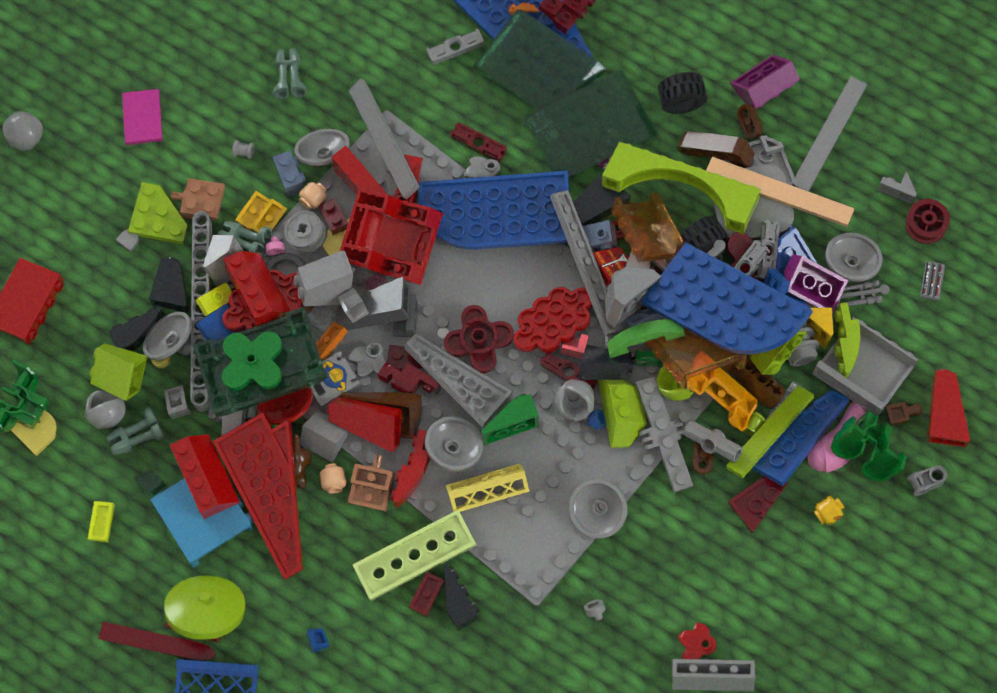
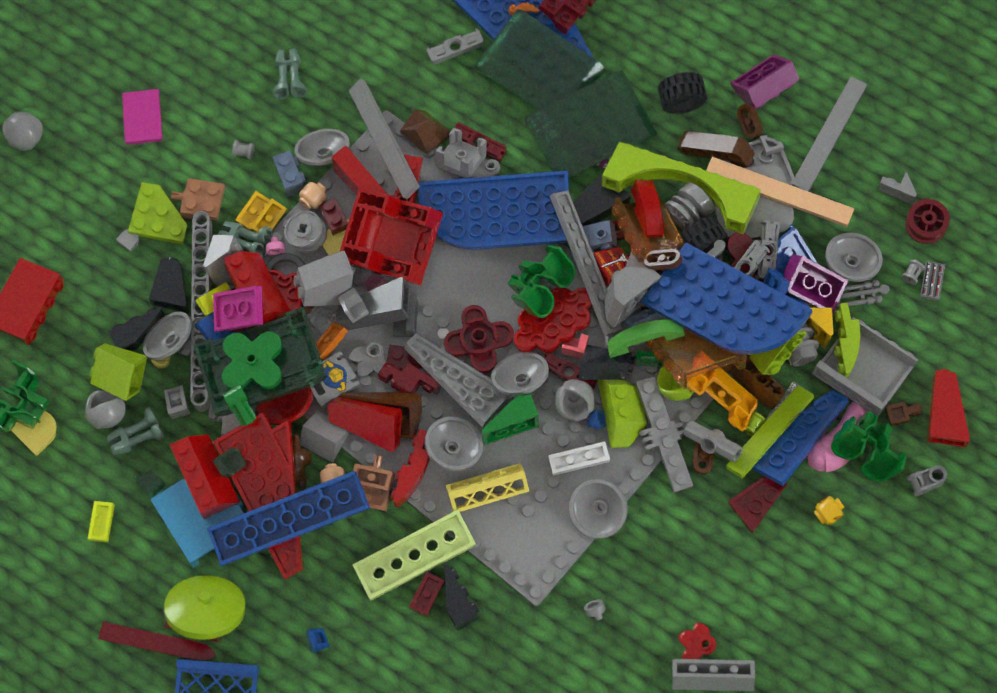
none -> blue tile [206,471,371,567]
none -> dark pink tile [213,286,263,332]
none -> clear green panel [213,447,247,478]
none -> green piece [222,385,256,426]
none -> reddish brown slope [400,109,451,154]
none -> light grey panel [436,128,486,178]
none -> light grey dish [491,352,549,396]
none -> green piece [507,245,575,318]
none -> white plate [548,442,610,476]
none -> red slope [631,180,664,237]
none -> reddish brown plate [644,249,683,270]
none -> light grey wheel [664,182,715,230]
none -> light grey bush [901,260,925,285]

